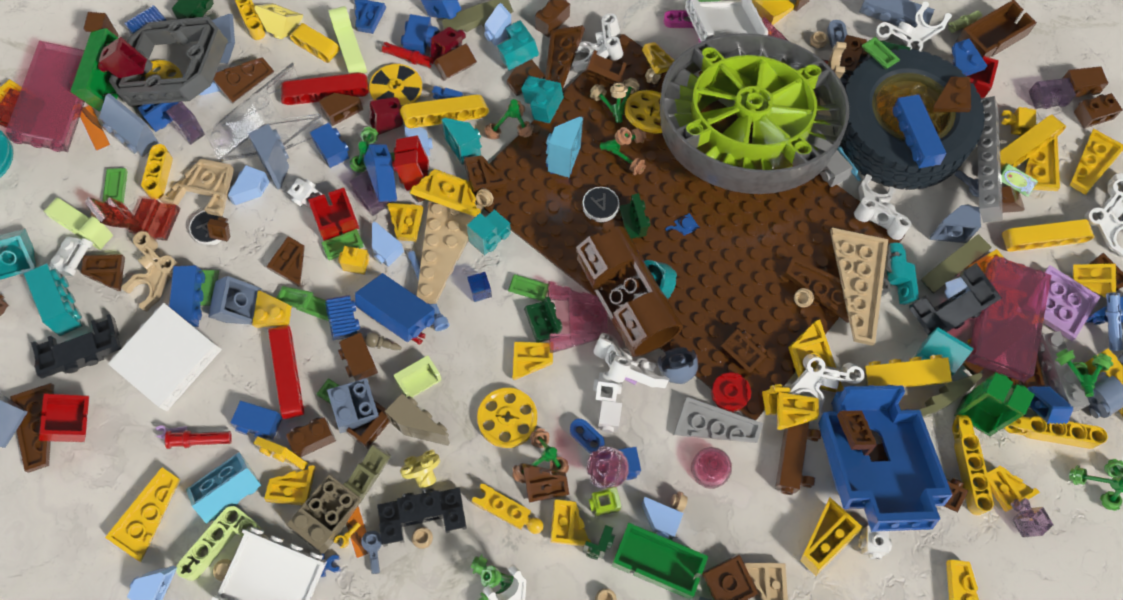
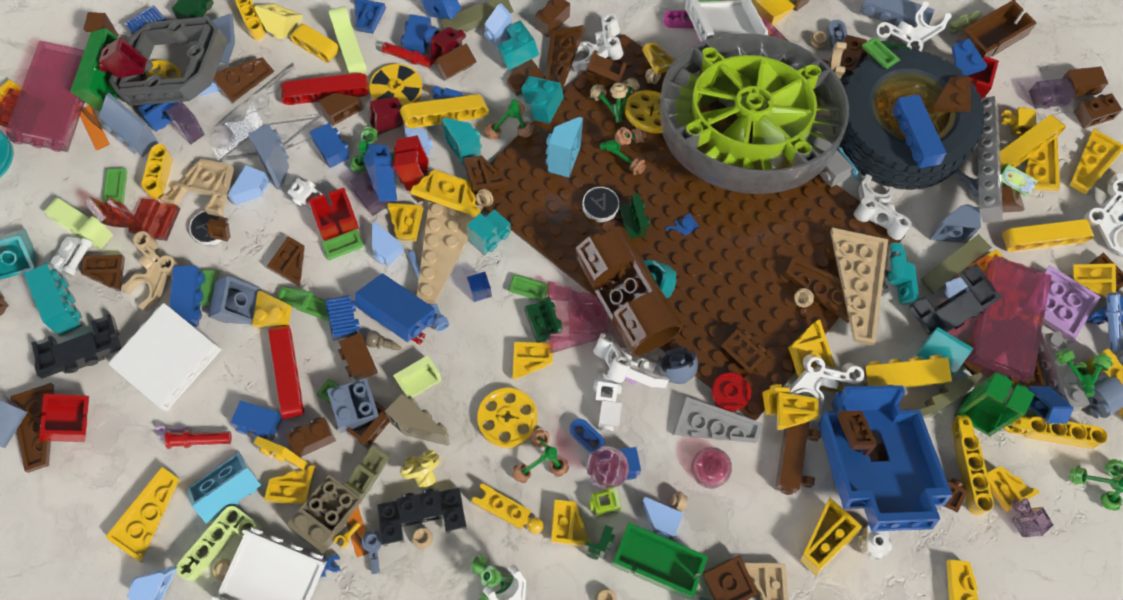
yellow brick [339,246,370,275] -> none
reddish brown wing [522,463,570,503] -> none

